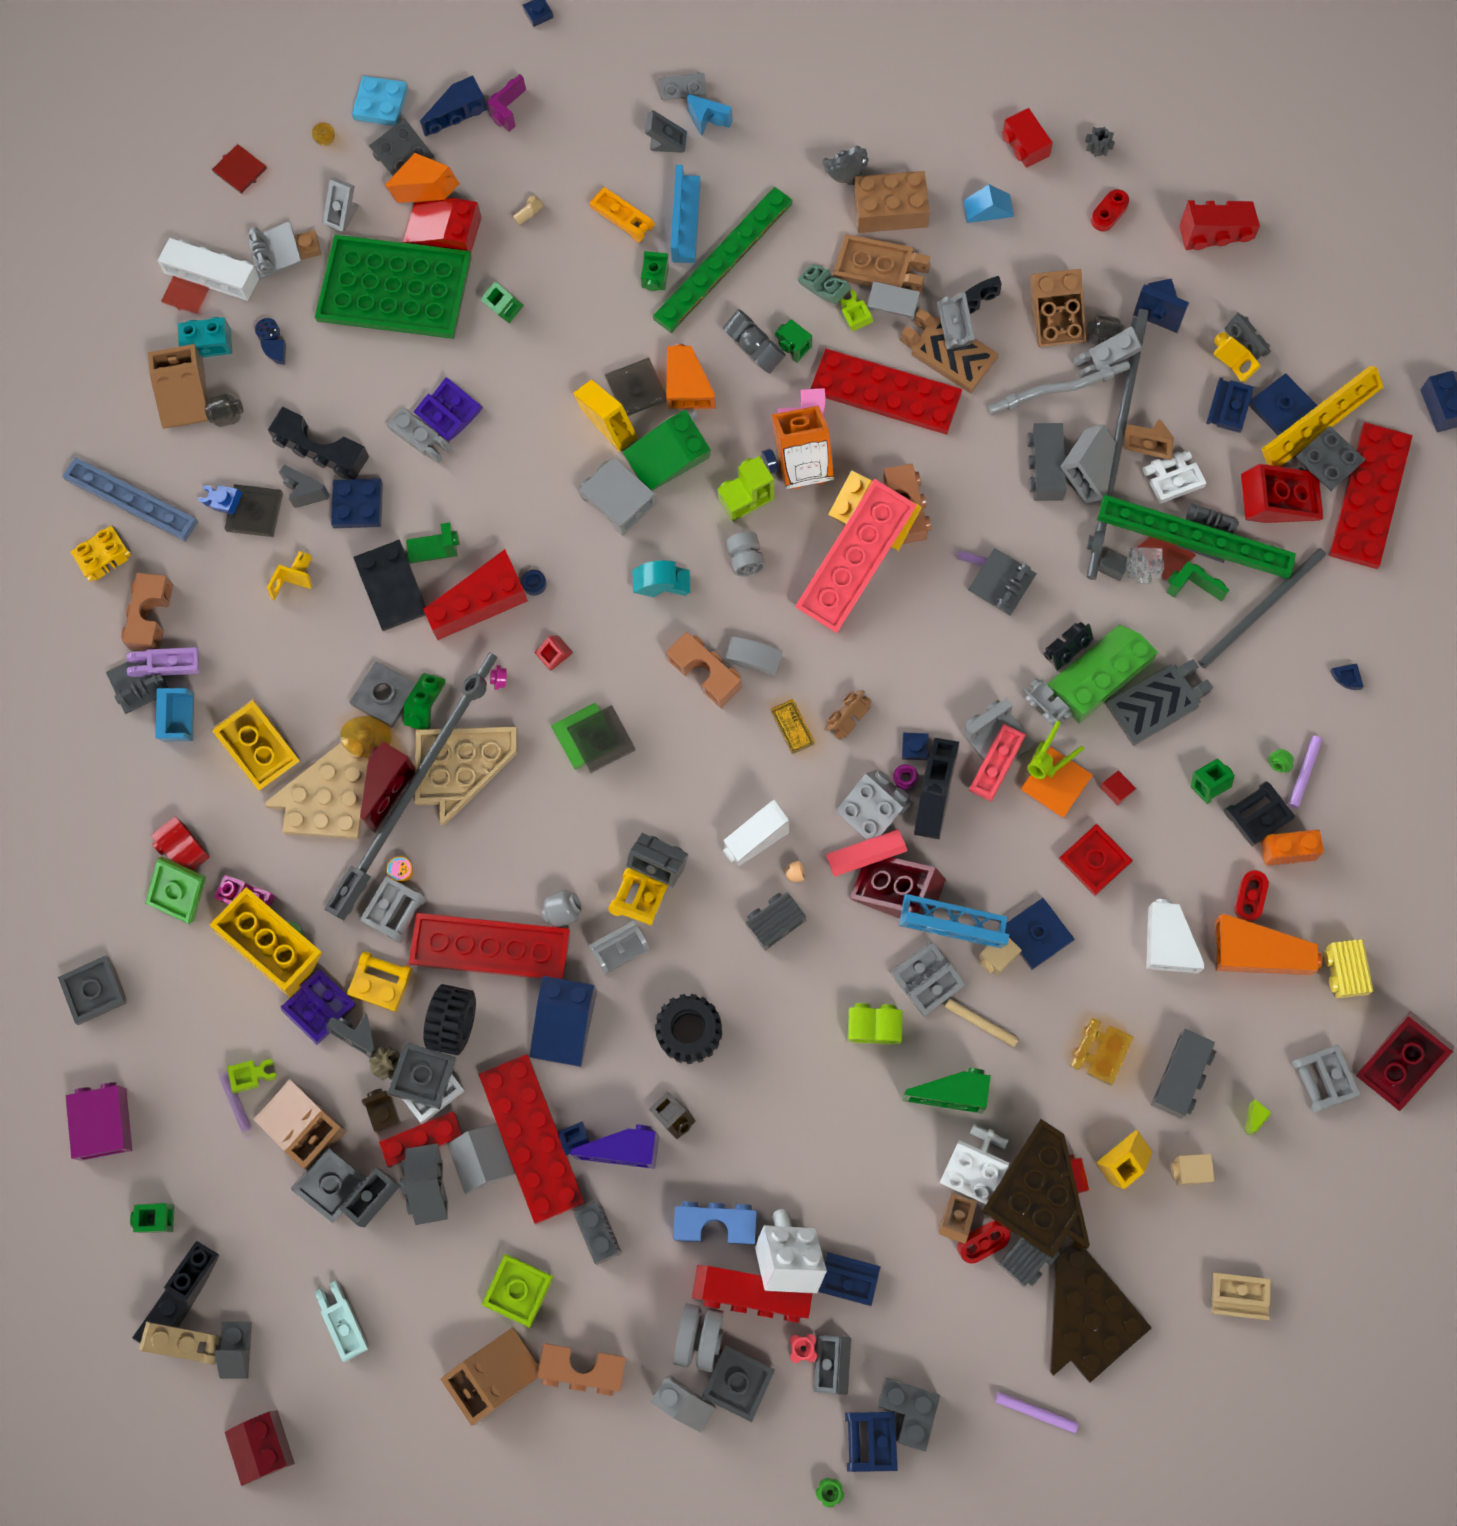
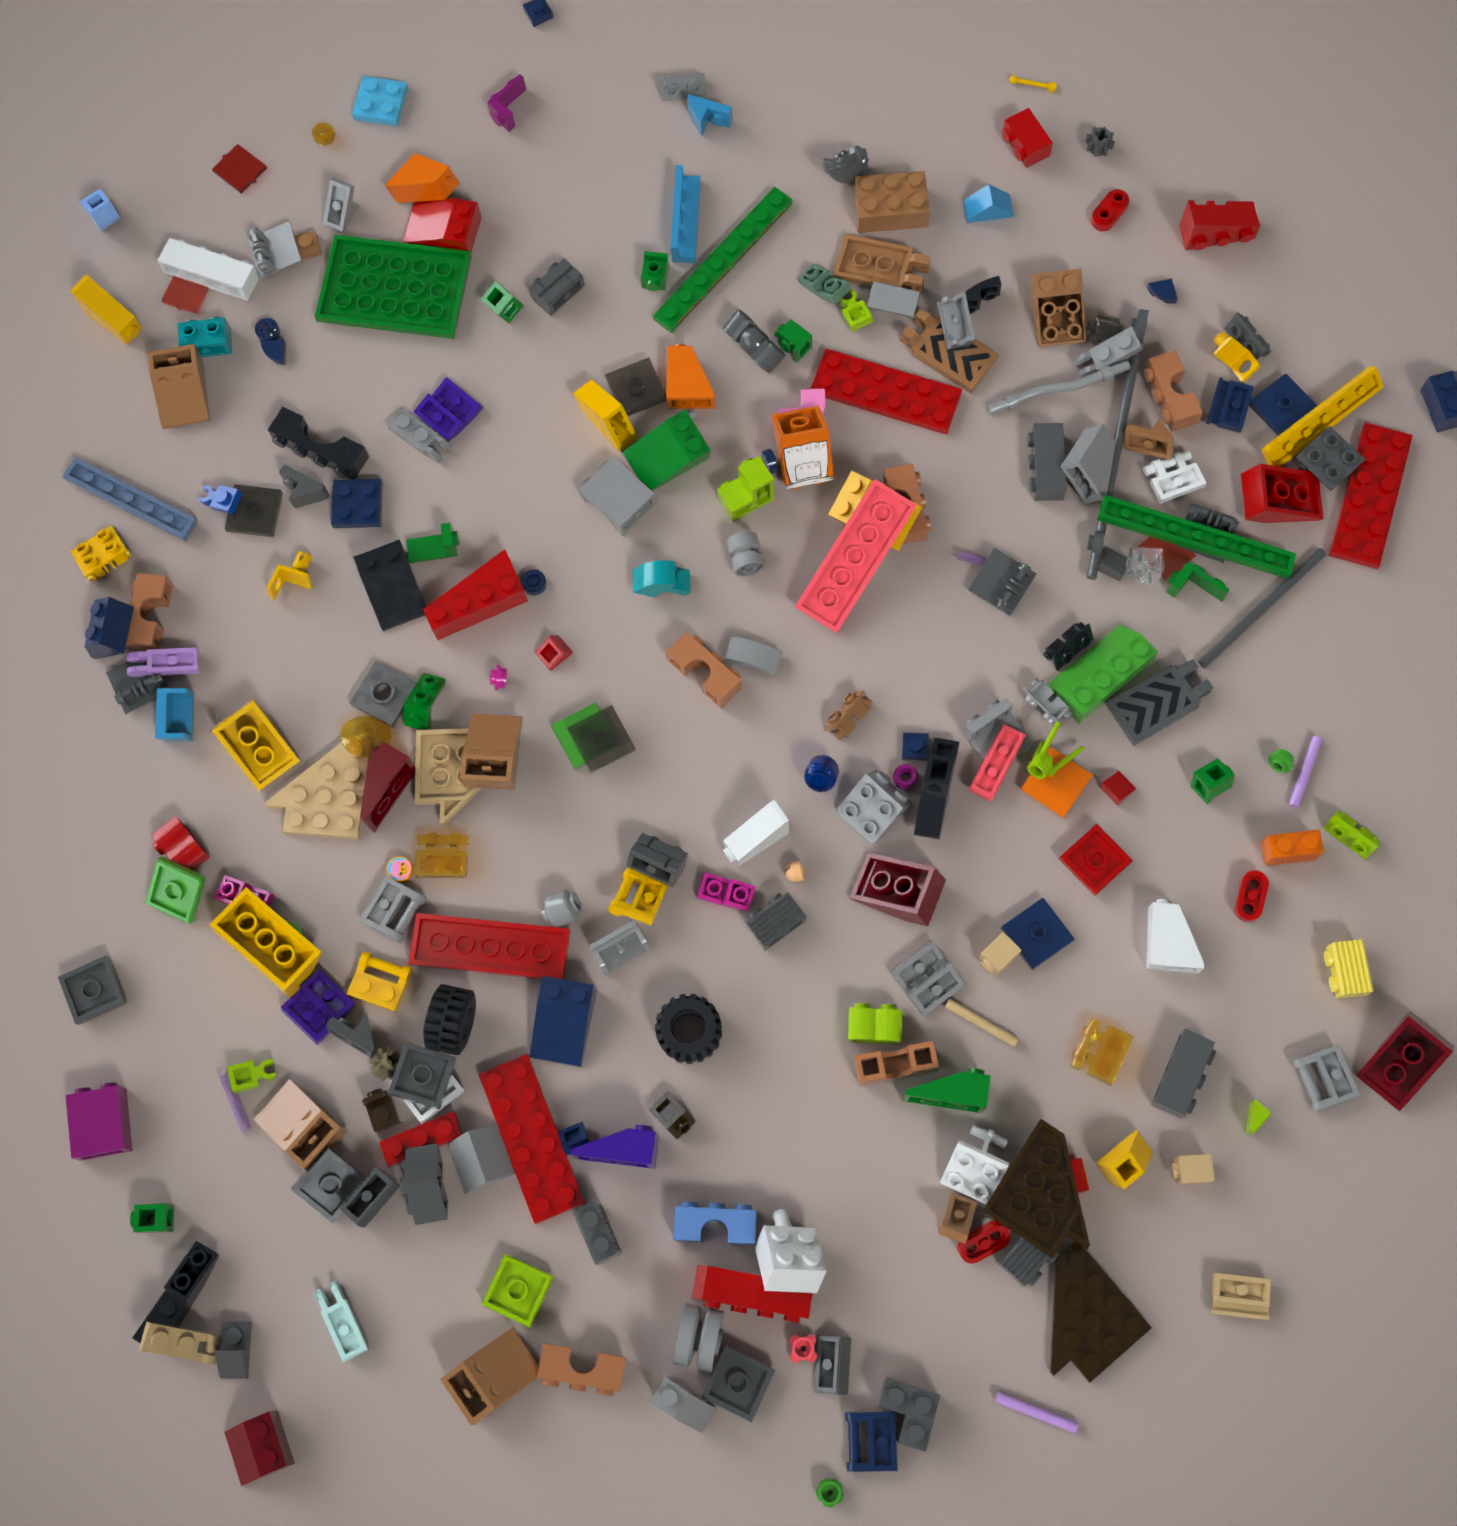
clear smoke head [205,393,243,427] -> none
dark grey bar [324,652,498,921] -> none
dark grey hinge [369,118,434,176] -> none
dark blue slope [420,75,487,137] -> none
tan arm [513,195,543,225] -> none
light orange plate [590,187,655,243] -> none
dark grey slope [645,110,687,153] -> none
clear yellow tile [770,699,815,754] -> none
dark blue plate [818,1252,881,1306] -> none
coral tile [826,829,907,877] -> none
dark azure fence [899,894,1009,949] -> none
dark blue plate [1133,284,1189,333] -> none
orange slope [1216,914,1322,975] -> none
black plate [1224,781,1296,847] -> none
dark blue tile [1330,663,1364,690] -> none
none -> yellow slope [70,274,142,345]
none -> light blue brick [80,189,121,231]
none -> dark blue slope [84,597,134,659]
none -> clear yellow plate [414,832,469,878]
none -> medium nougat slope [459,713,523,790]
none -> dark grey brick [530,258,585,316]
none -> dark pink slope [696,872,756,912]
none -> clear blue head [804,755,839,793]
none -> nougat arch [854,1041,939,1086]
none -> yellow hinge [1009,75,1057,92]
none -> nougat arch [1144,350,1203,432]
none -> lime hinge [1323,810,1381,860]

